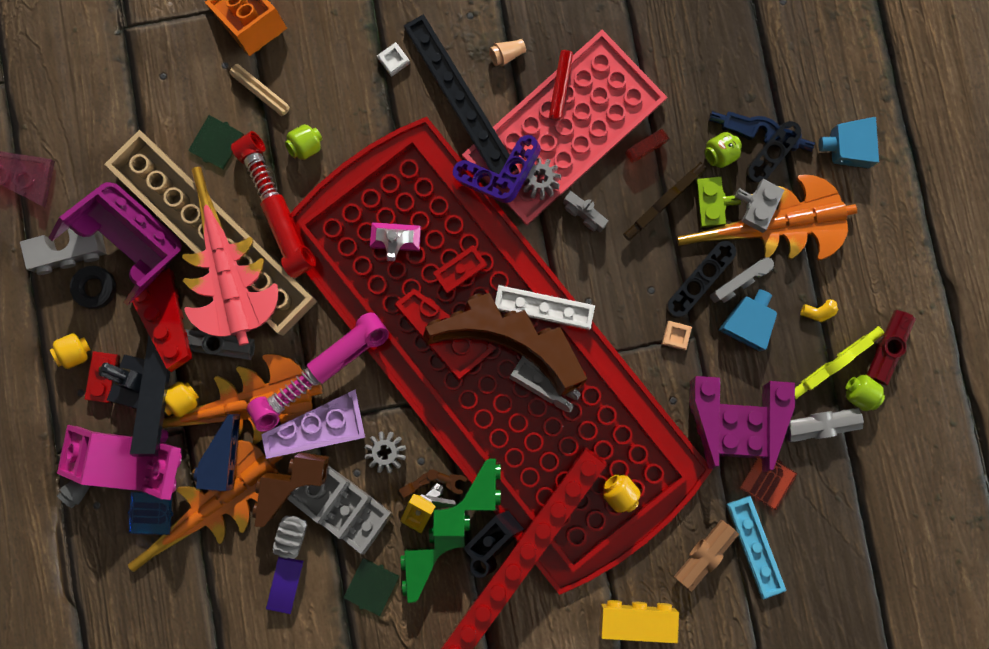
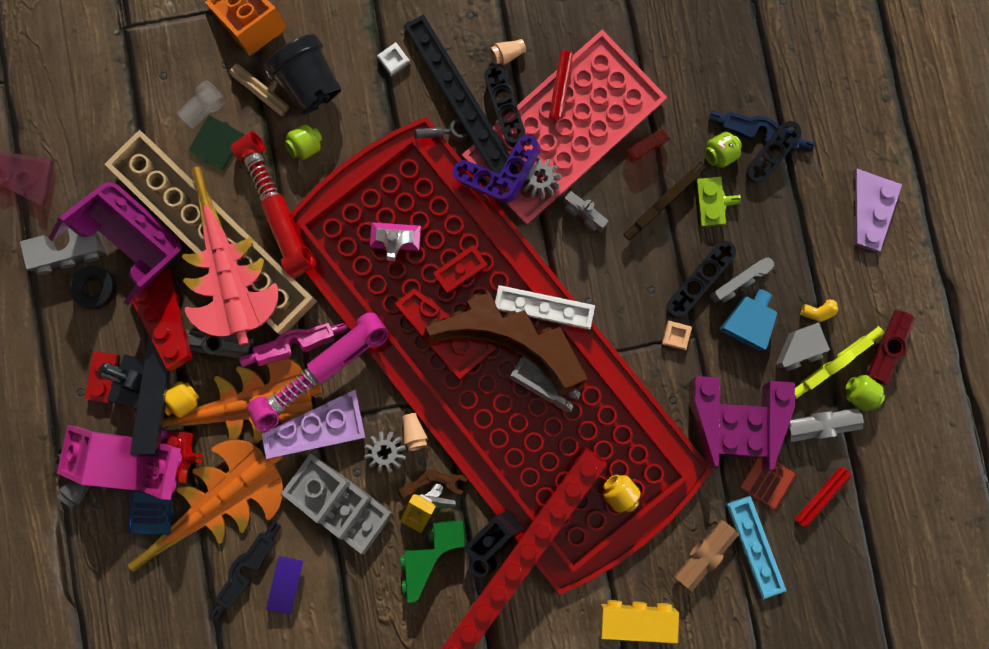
yellow head [50,333,91,369] -> none
dark blue slope [194,414,240,491] -> none
reddish brown arch [252,452,329,527] -> none
light grey gear [273,515,307,559] -> none
clear green piece [343,558,399,616] -> none
green arch [433,459,501,536] -> none
orange animal [677,175,857,260] -> none
light grey plate [734,179,784,233] -> none
dark azure torso [819,117,879,168] -> none
none -> red plate [166,432,204,483]
none -> clear piece [176,80,226,129]
none -> black piece [209,520,282,621]
none -> dark pink piece [238,322,348,367]
none -> black piece [263,34,342,115]
none -> light nougat cone [402,413,428,451]
none -> dark grey piece [414,119,469,142]
none -> black beam [484,65,527,148]
none -> light grey slope [776,323,830,371]
none -> red axle [795,467,852,528]
none -> lavender wing [853,169,902,253]

